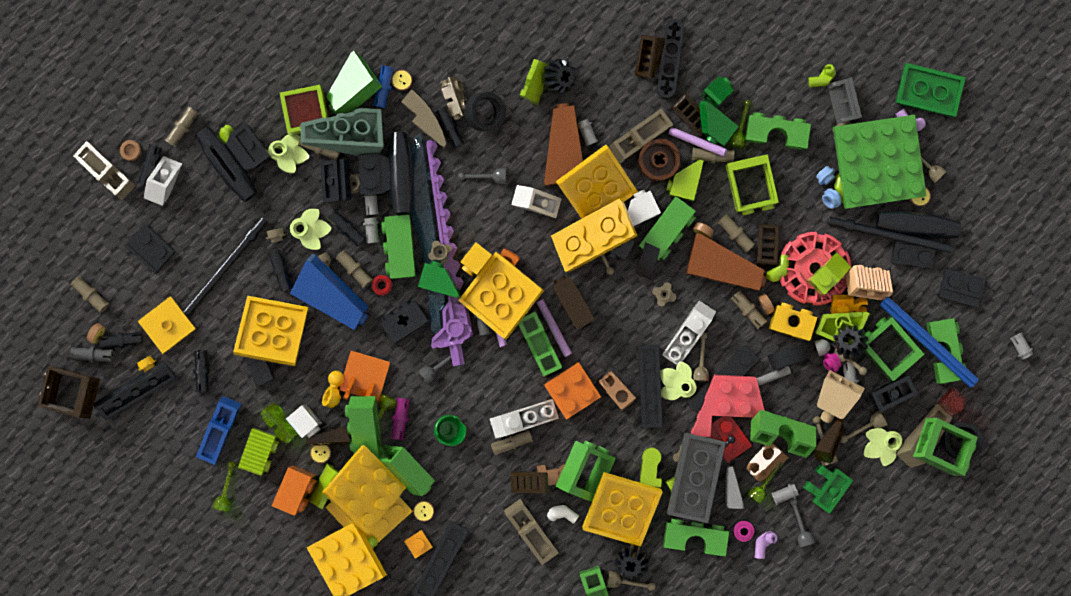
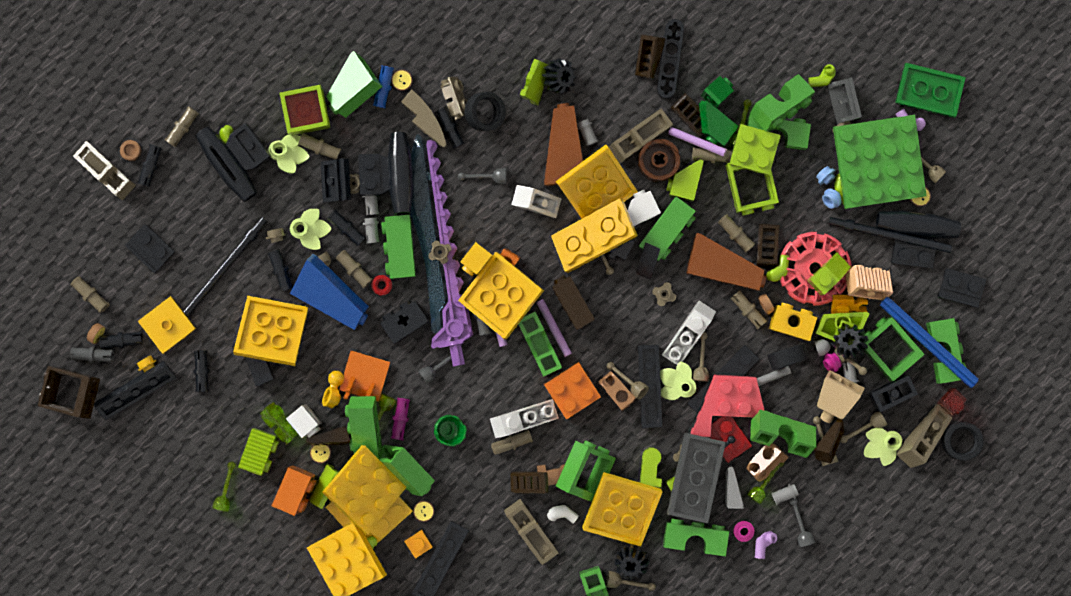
white slope [144,156,182,206] -> none
blue slope [196,396,242,465] -> none
sand green wedge [300,108,383,156] -> none
green slope [418,261,462,299] -> none
medium nougat tile [692,222,714,239] -> none
green plate [803,464,853,514] -> none
bright green window [913,418,978,476] -> none
light grey pin [1010,332,1033,360] -> none
none -> dark tan hinge [607,362,649,400]
none -> lime plate [729,124,781,176]
none -> bright green arch [750,74,815,132]

